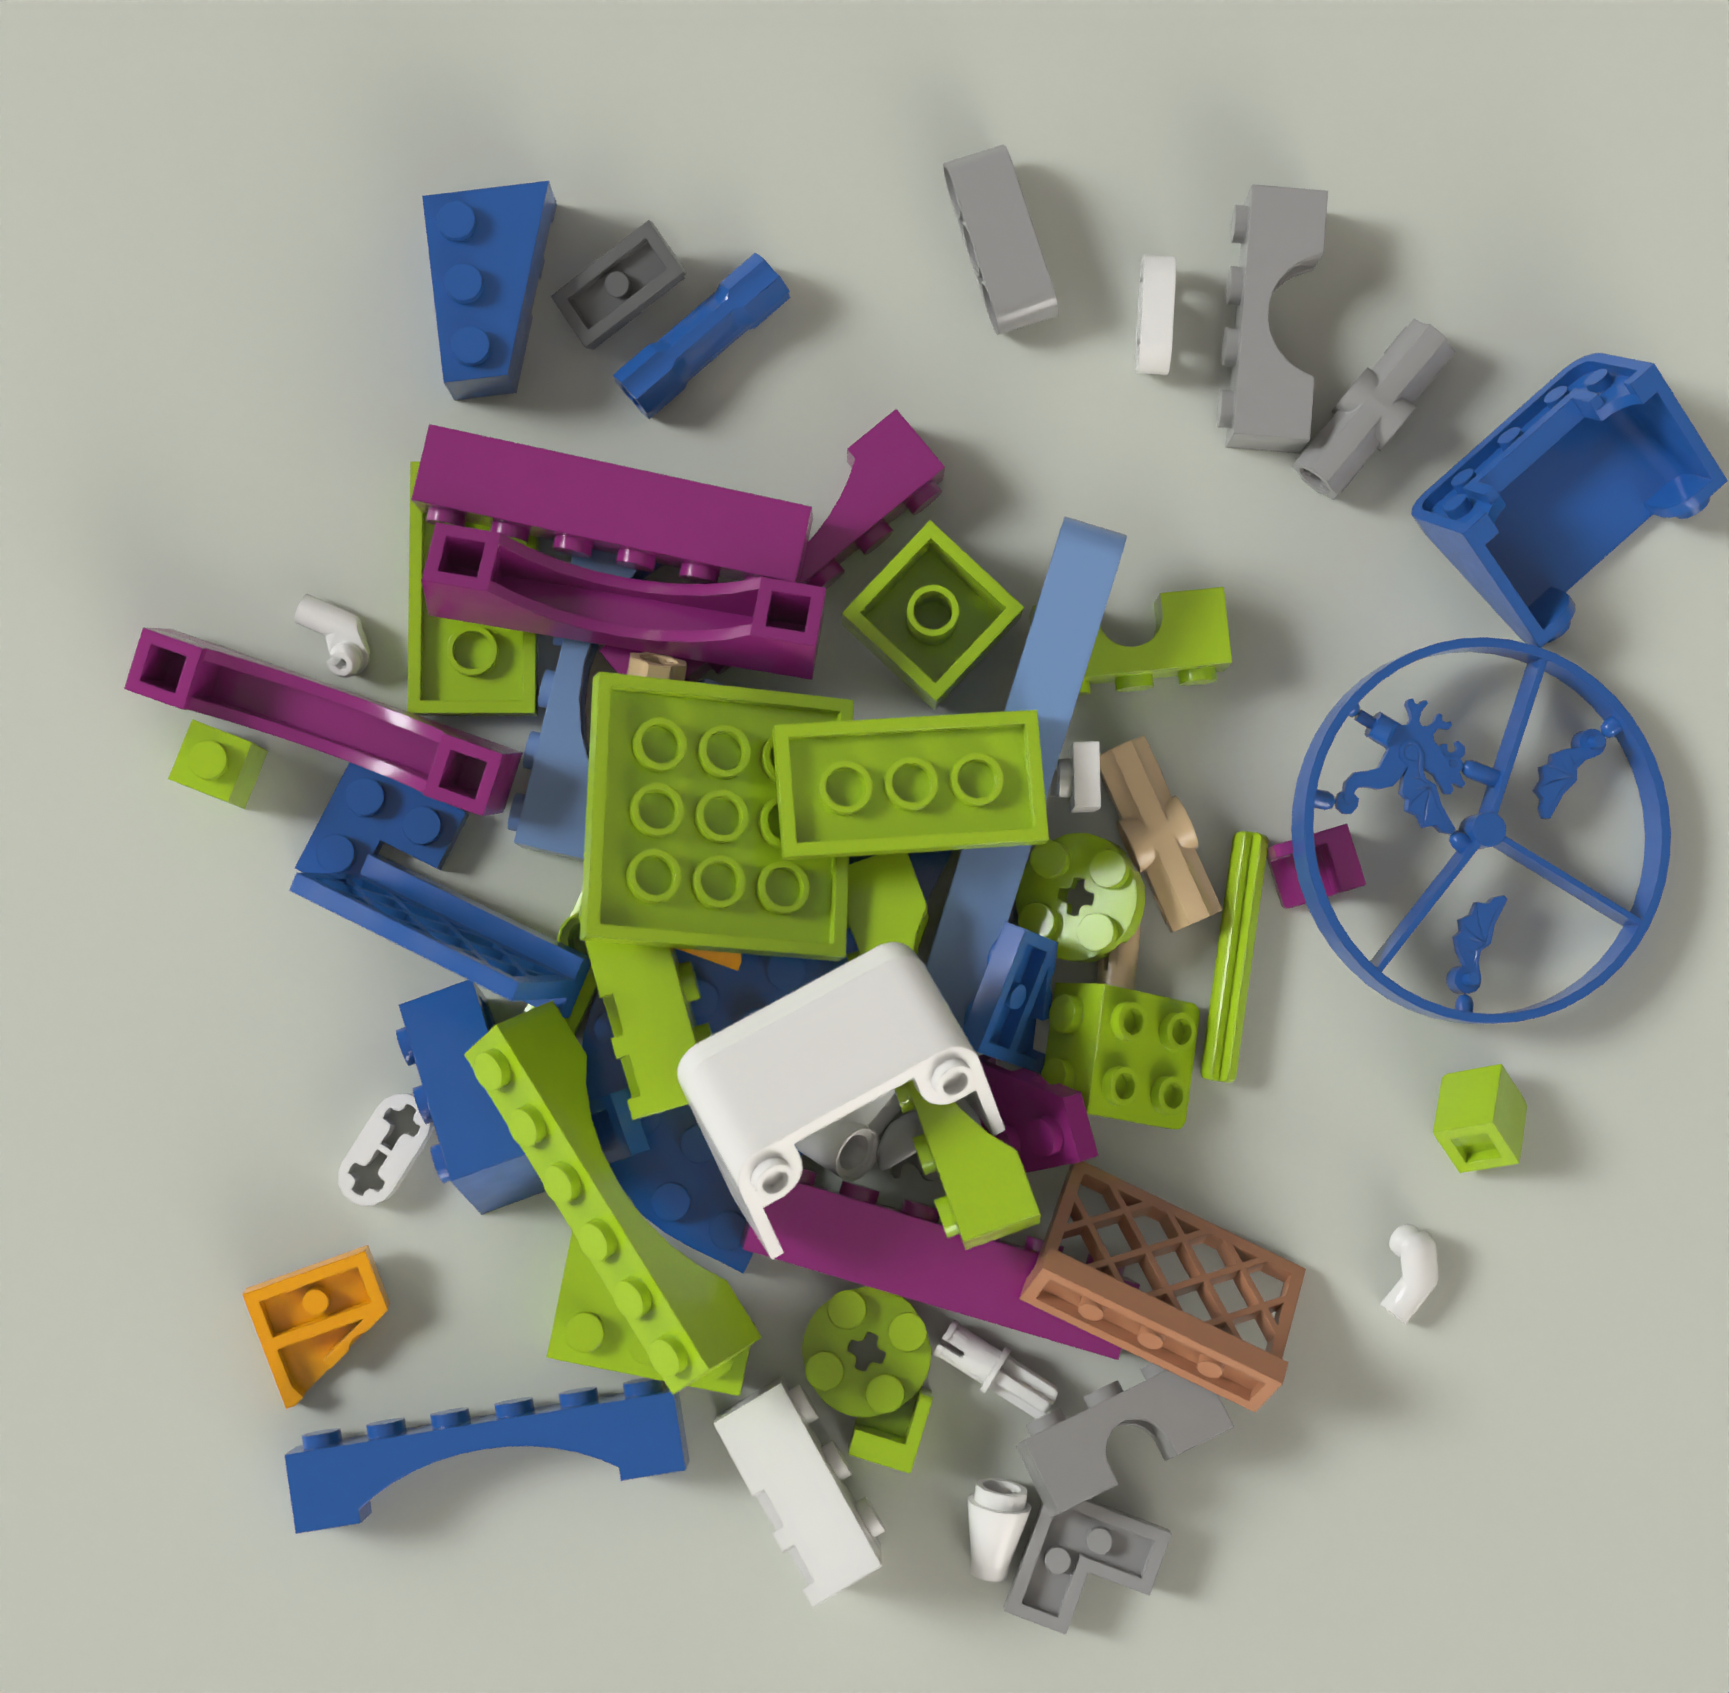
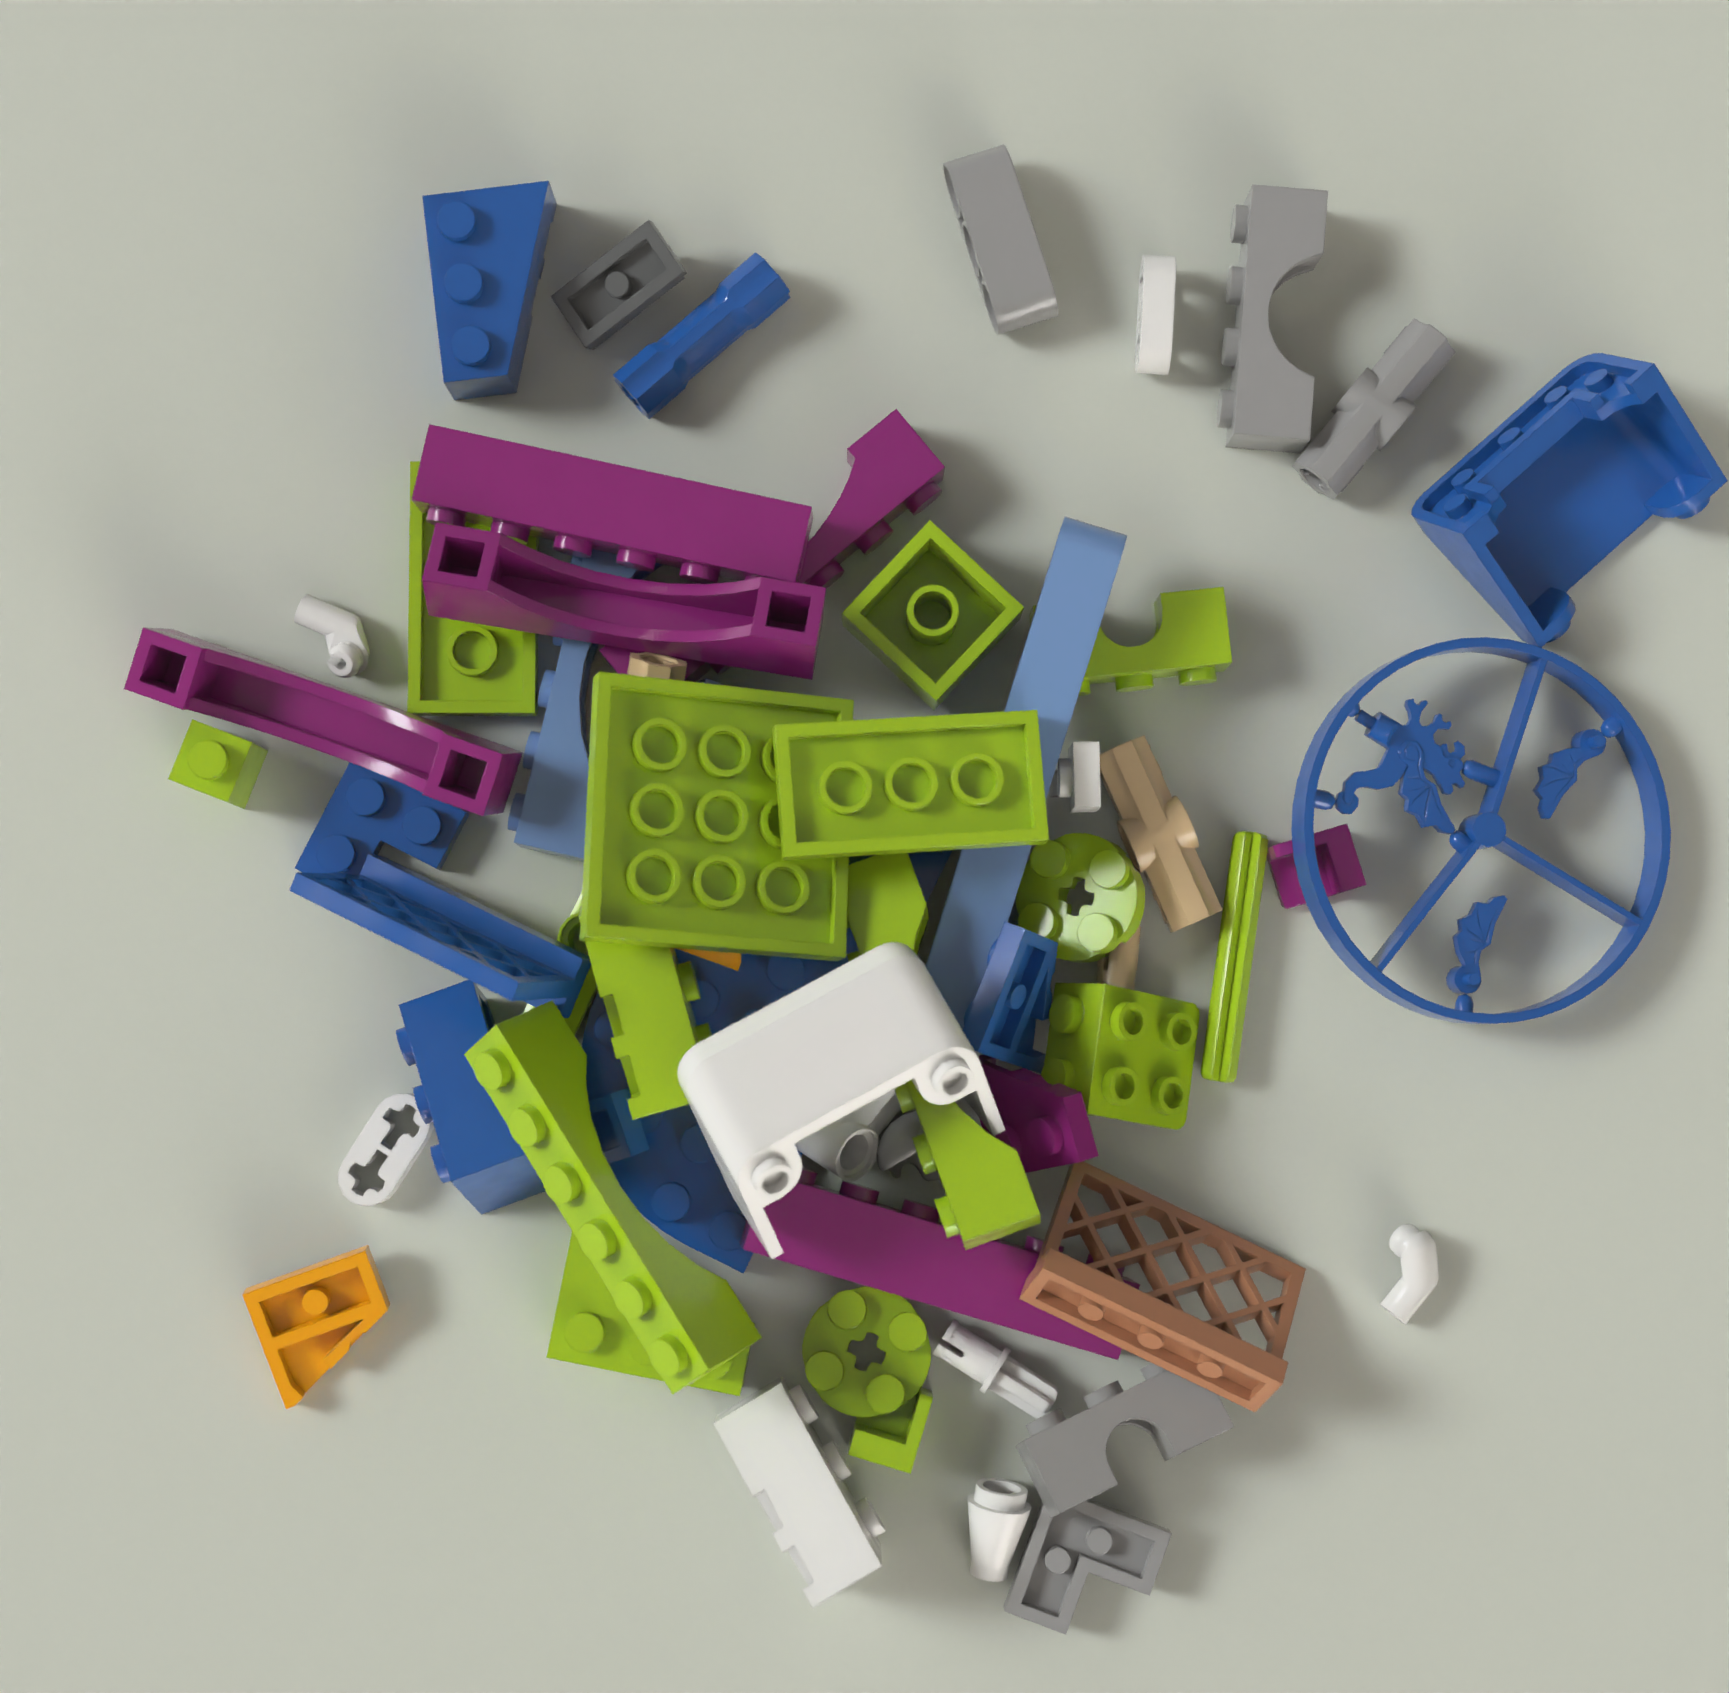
blue arch [284,1378,690,1534] -> none
lime panel [1433,1064,1527,1173] -> none

